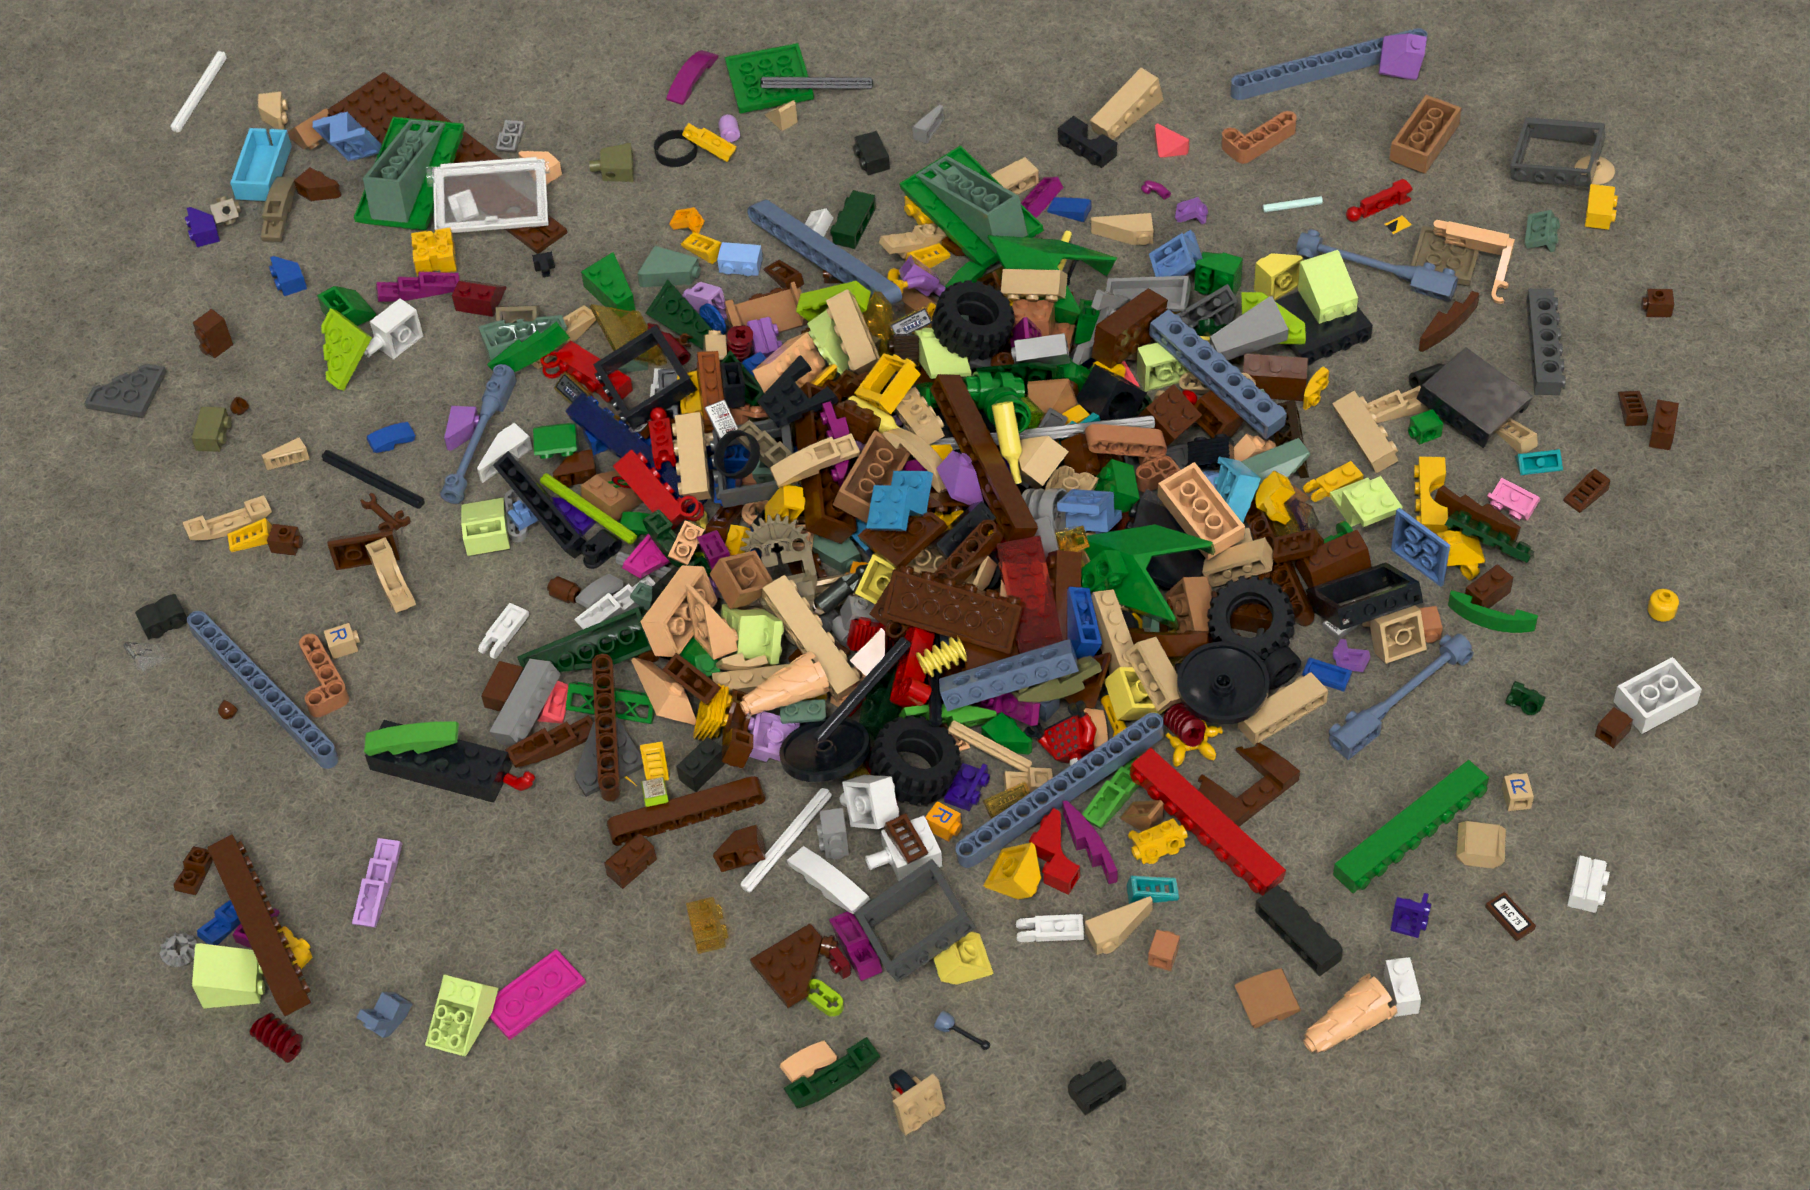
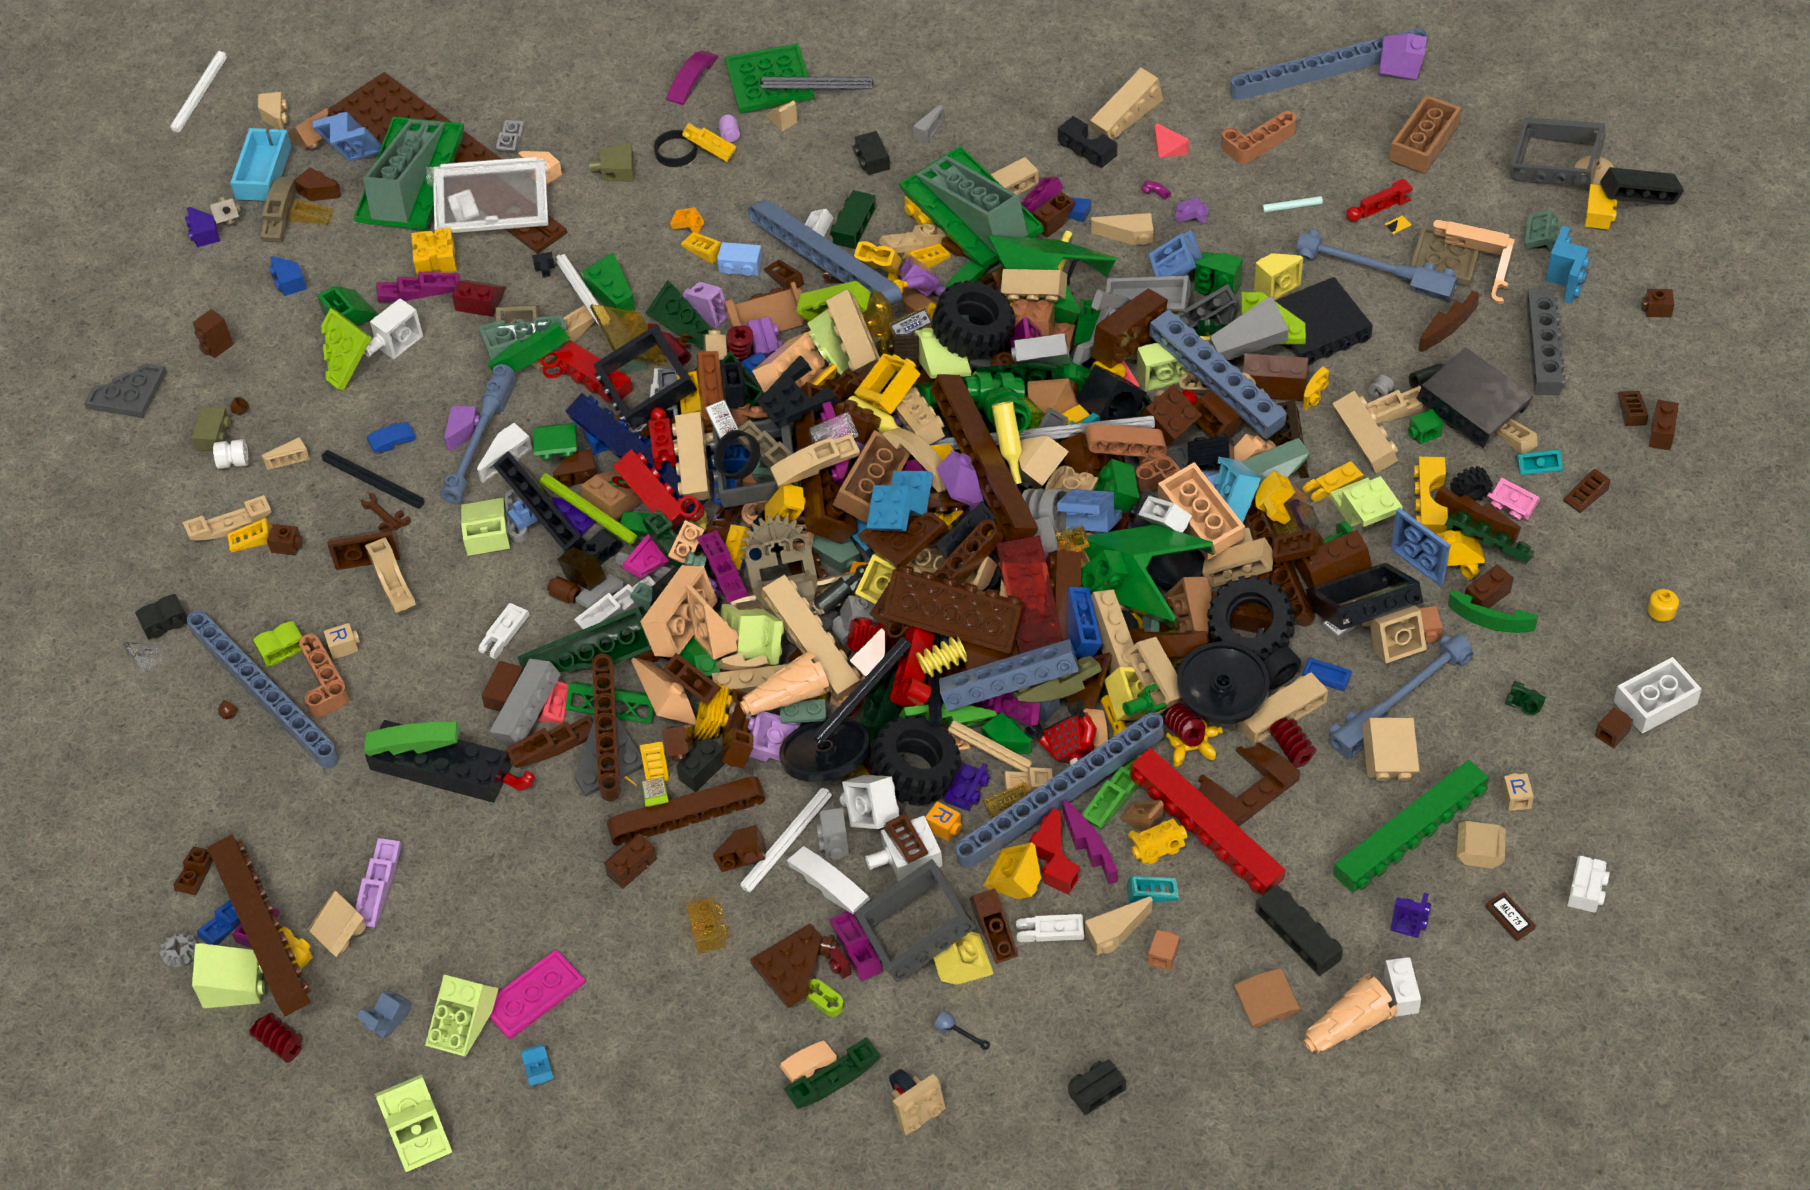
tile [554,372,594,412] -> none
sand green slope [637,246,701,287] -> none
blue wheel [699,303,726,335] -> none
medium nougat slope [710,550,773,609] -> none
yellowish green slope [1298,250,1358,324] -> none
medium lavender bracket [1333,639,1371,672] -> none
none -> white wheel [213,439,249,469]
none -> lime brick [253,621,302,667]
none -> clear yellow slope [289,198,333,225]
none -> tan slope [308,890,366,958]
none -> yellowish green bracket [375,1074,452,1172]
none -> dark azure bracket [521,1044,554,1086]
none -> white axle [556,254,610,328]
none -> dark brown brick [557,547,606,591]
none -> reddish brown brick [663,724,696,760]
none -> sand green wheel [684,551,706,567]
none -> clear slope [809,412,858,443]
none -> yellow brick [854,242,902,273]
none -> reddish brown slope [969,888,1018,964]
none -> reddish brown slope [1033,192,1075,238]
none -> green piece [1122,684,1167,716]
none -> white brick [1138,496,1192,533]
none -> dark red piece [1269,718,1317,768]
none -> tan brick [1362,718,1420,781]
none -> light grey wheel [1368,375,1395,399]
none -> black tyre [1450,466,1493,501]
none -> dark azure bracket [1546,226,1590,304]
none -> pearl dark grey brick [1600,167,1684,205]

